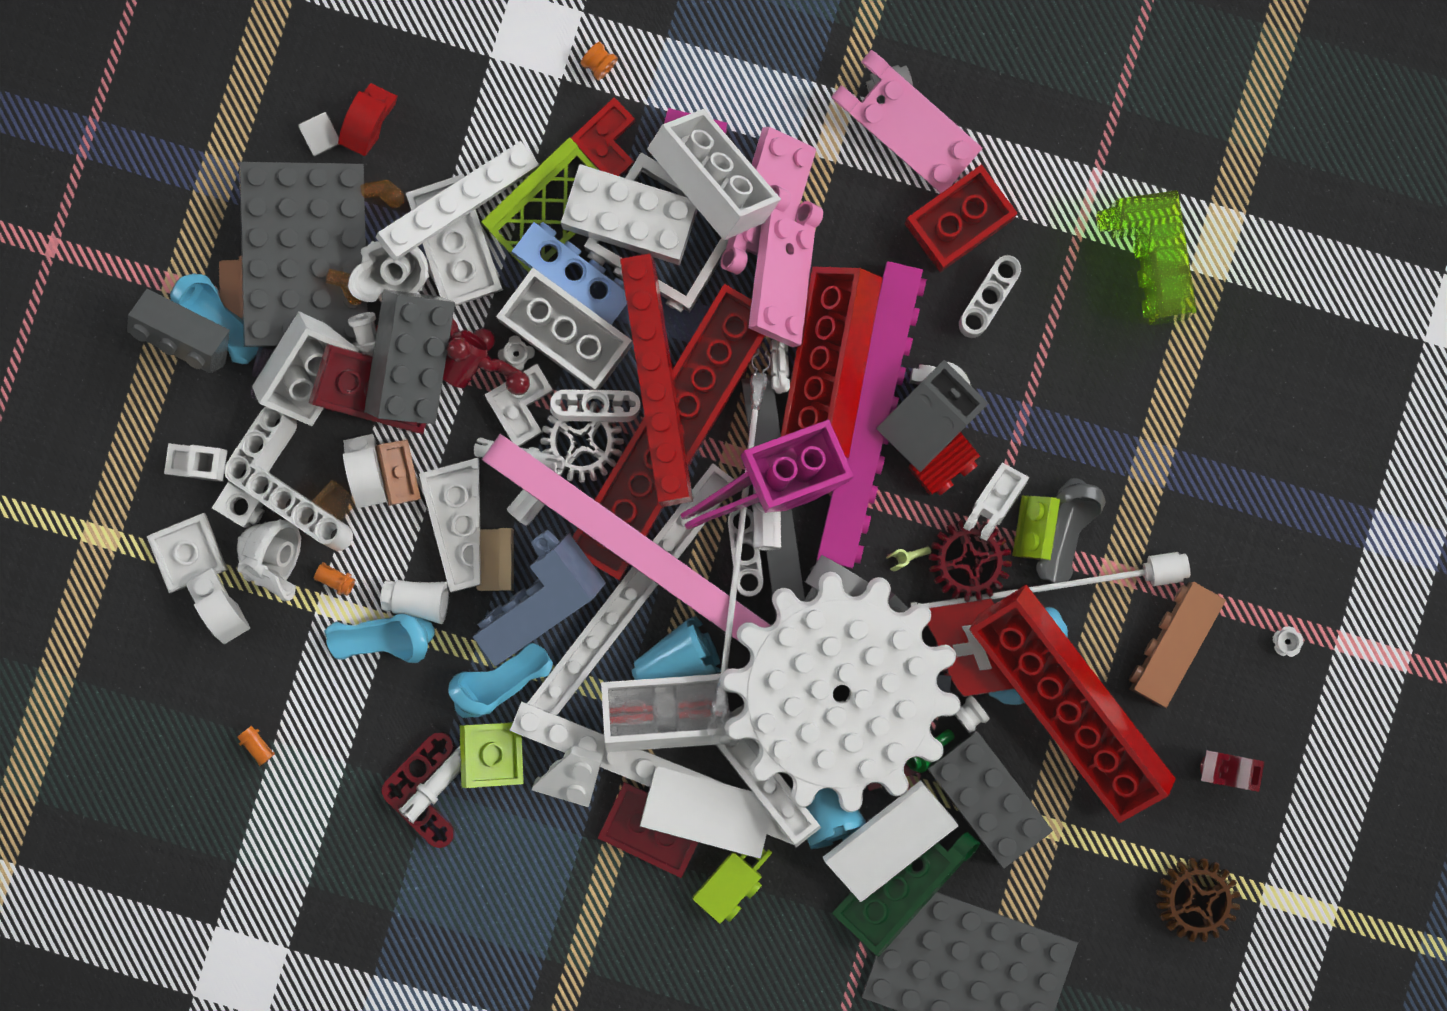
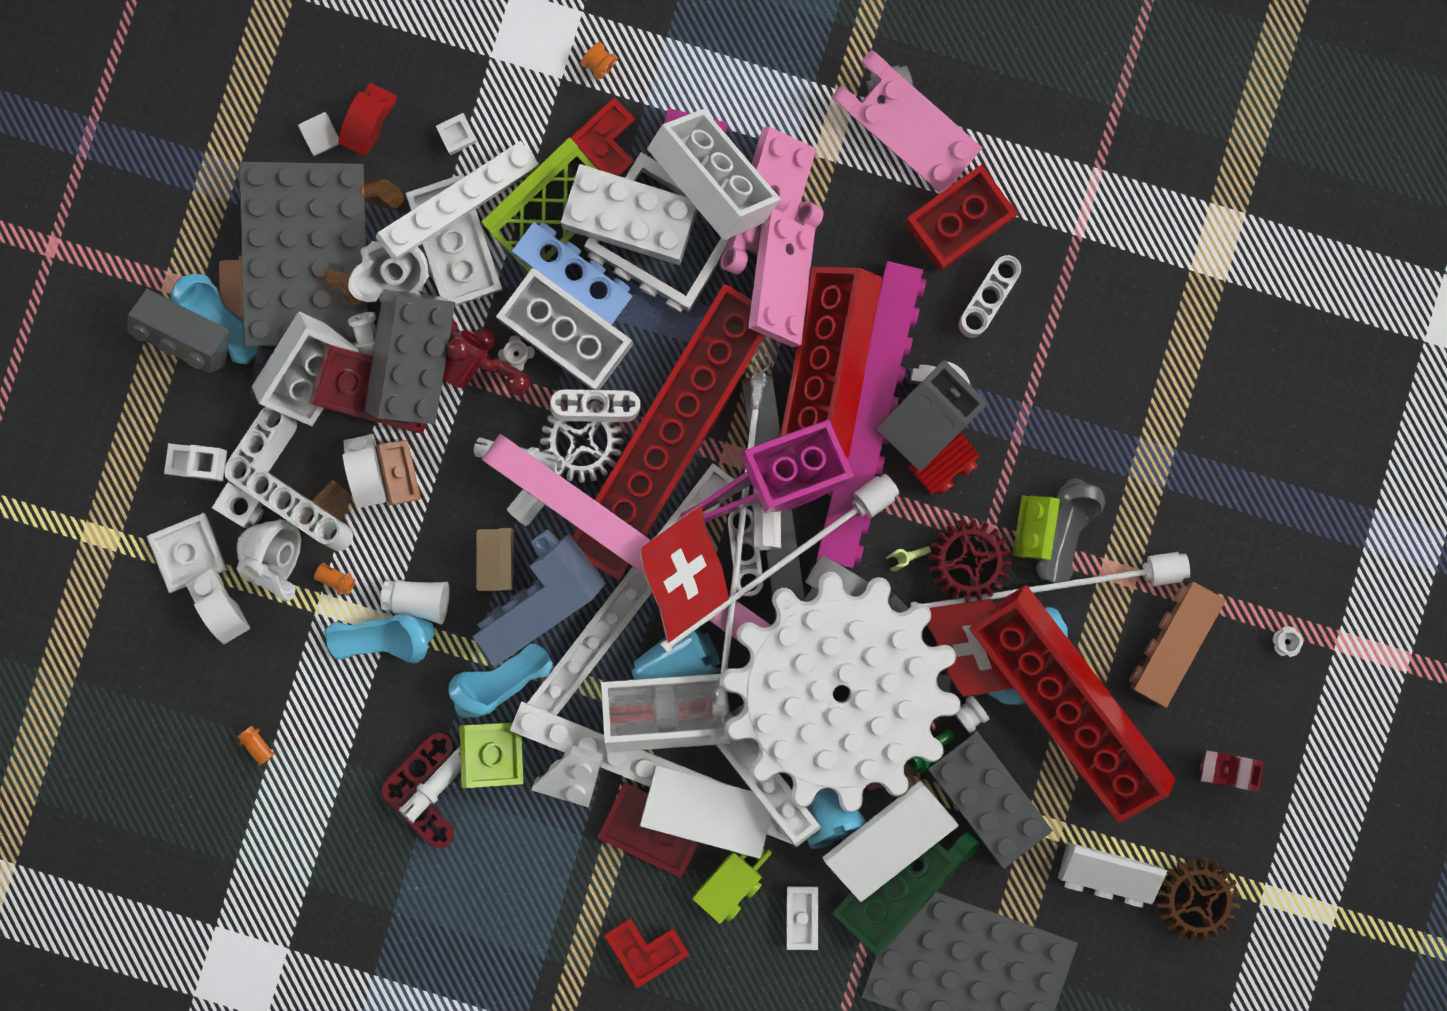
white wing [419,458,481,593] -> none
white plate [485,364,553,446] -> none
red brick [620,253,693,507] -> none
white axle [770,339,790,394] -> none
white hinge [963,462,1029,541] -> none
clear neon green hinge [1096,190,1197,325] -> none
none -> white plate [436,113,477,155]
none -> red plate [604,918,690,988]
none -> red flag [640,474,899,654]
none -> white plate [787,886,818,950]
none -> white slope [1058,842,1167,907]

